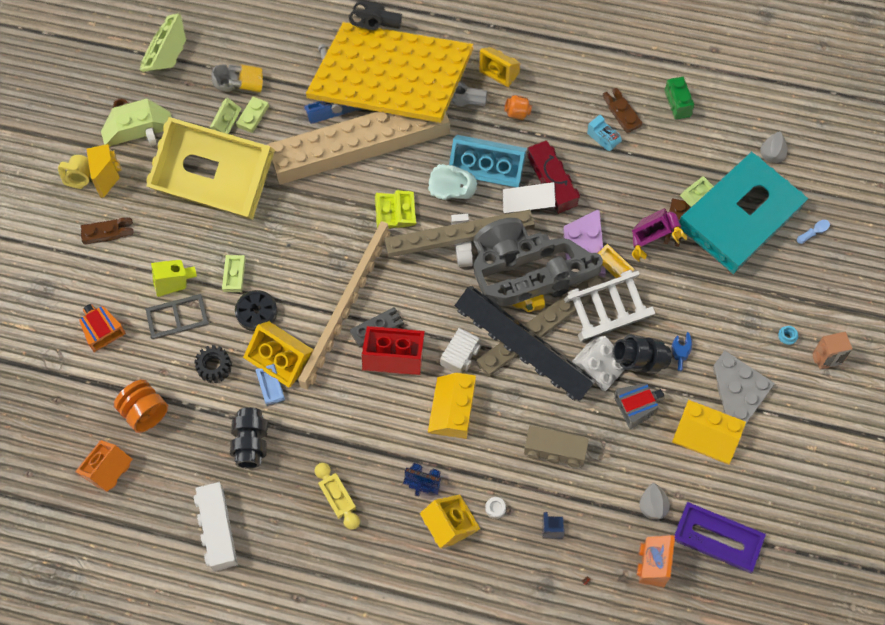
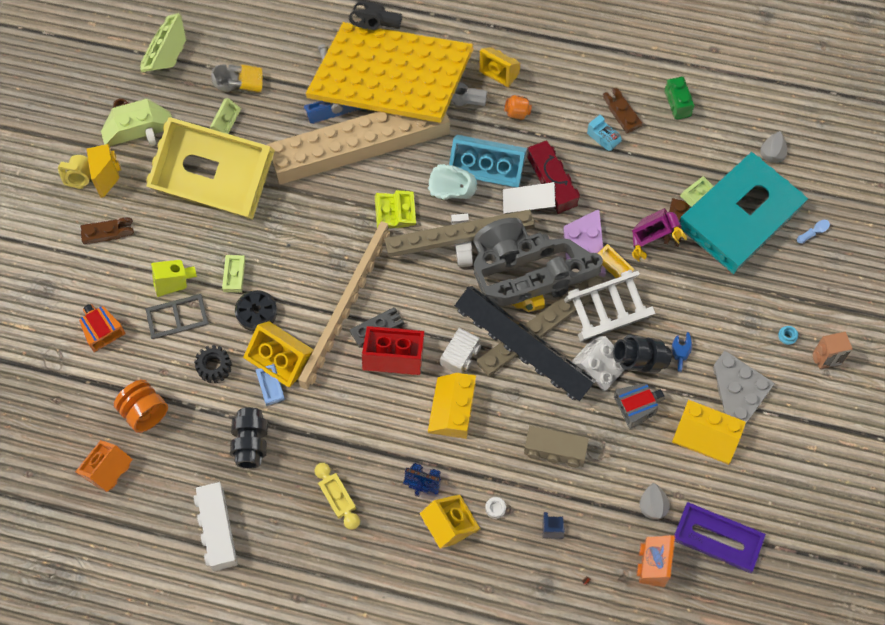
yellowish green plate [236,97,269,133] -> none

